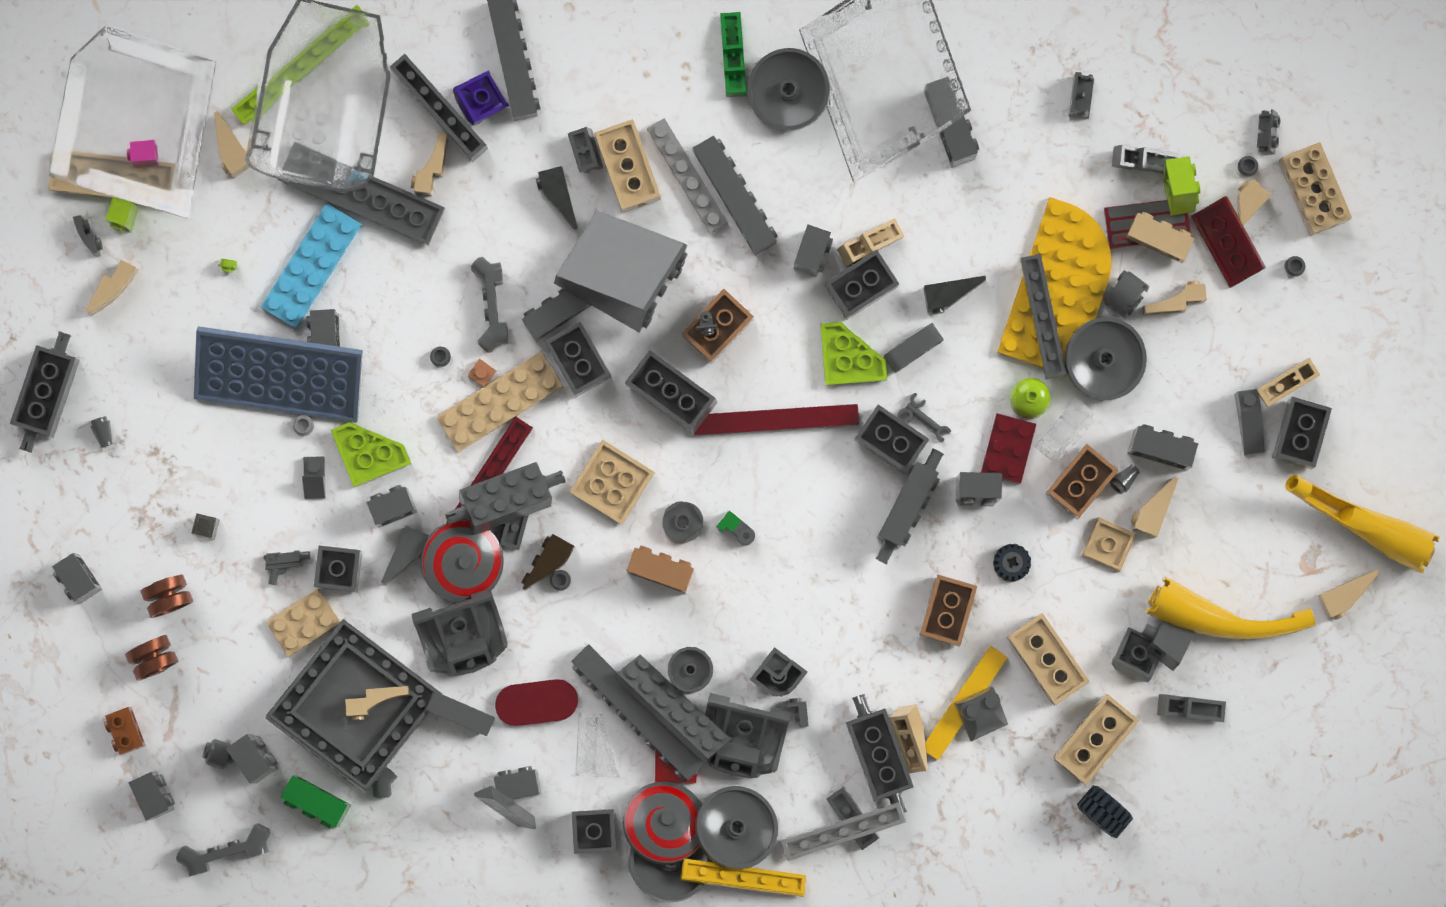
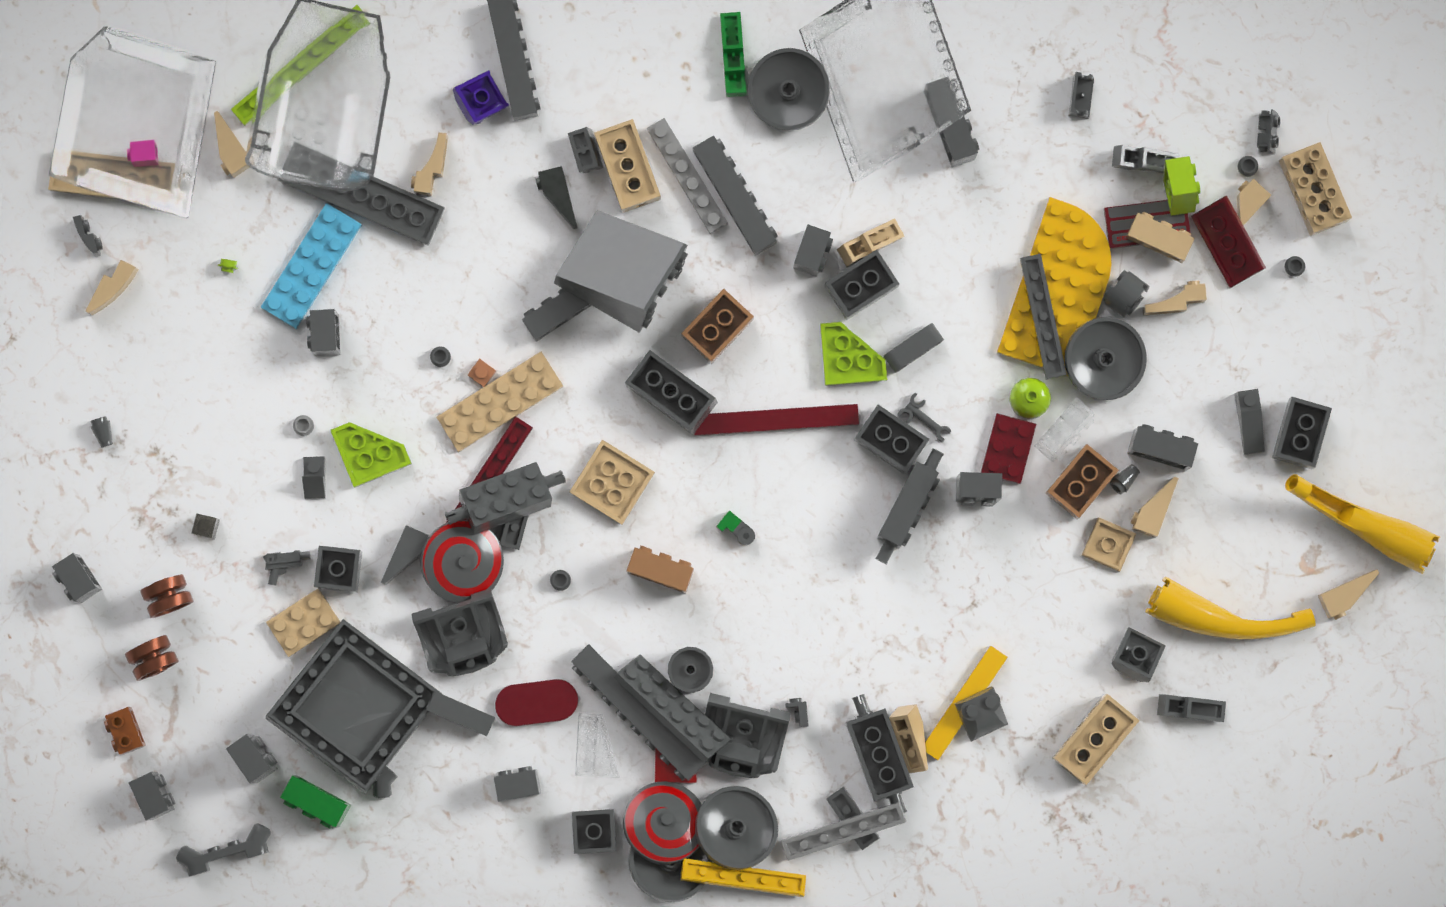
dark grey brick [10,331,80,453] -> none
lime brick [105,197,139,233] -> none
sand blue plate [194,326,363,423] -> none
dark grey head [202,739,233,769] -> none
tan slope [345,686,409,721] -> none
dark grey brick [366,485,417,528] -> none
dark grey brick [390,54,488,162] -> none
dark grey plate [471,257,508,353] -> none
dark grey slope [474,786,536,829] -> none
dark brown slope [521,534,575,590] -> none
dark grey brick [544,321,612,397] -> none
dark grey plate [662,501,703,543] -> none
dark grey hinge [696,311,717,336] -> none
dark grey brick [749,647,808,697] -> none
medium nougat brick [919,574,977,647] -> none
pearl dark grey slope [923,276,986,315] -> none
black wheel [993,544,1031,582] -> none
tan brick [1007,613,1090,706] -> none
black wheel [1077,785,1133,838] -> none
dark grey torso [1142,621,1195,671] -> none
tan slope [1257,357,1320,407] -> none

